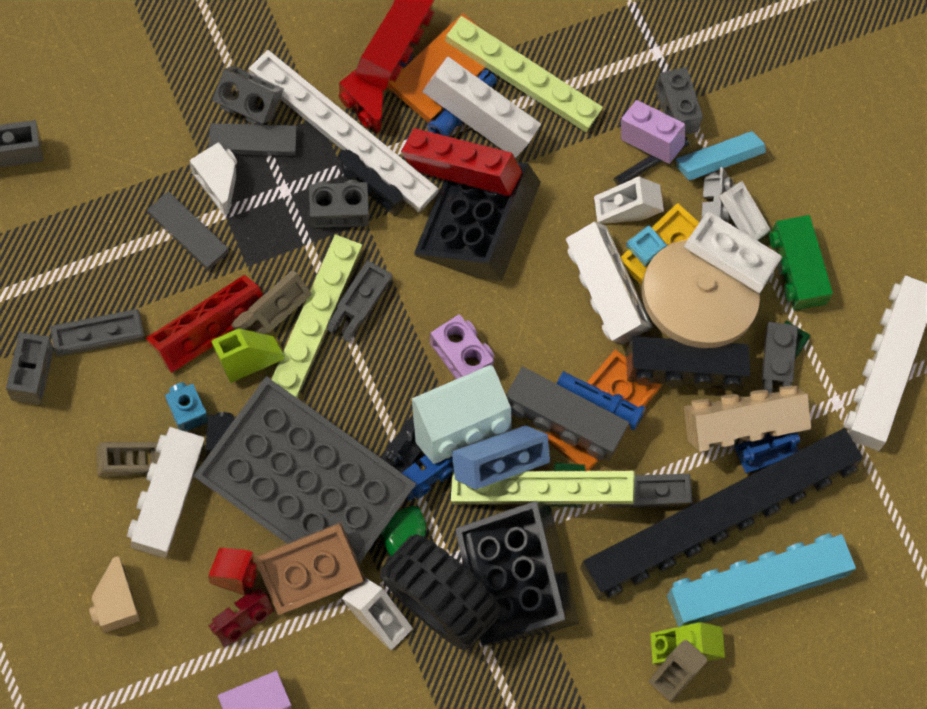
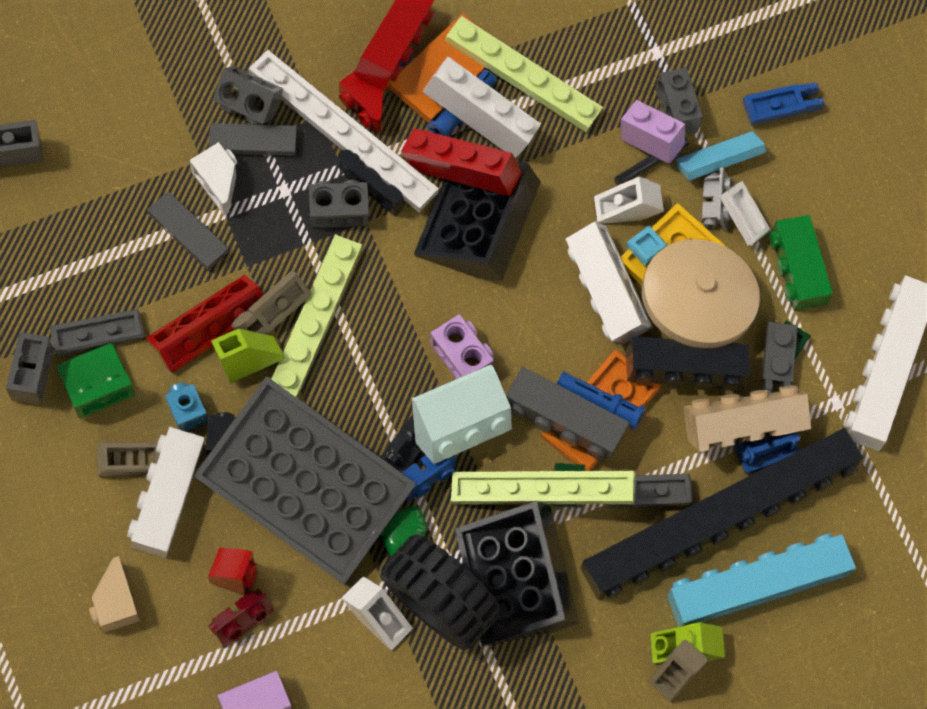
medium nougat plate [254,522,365,615] -> none
dark grey hinge [327,261,393,342] -> none
medium blue brick [452,425,550,490] -> none
white tile [684,211,782,294] -> none
none -> green bracket [57,343,135,419]
none -> blue hinge [743,82,825,126]

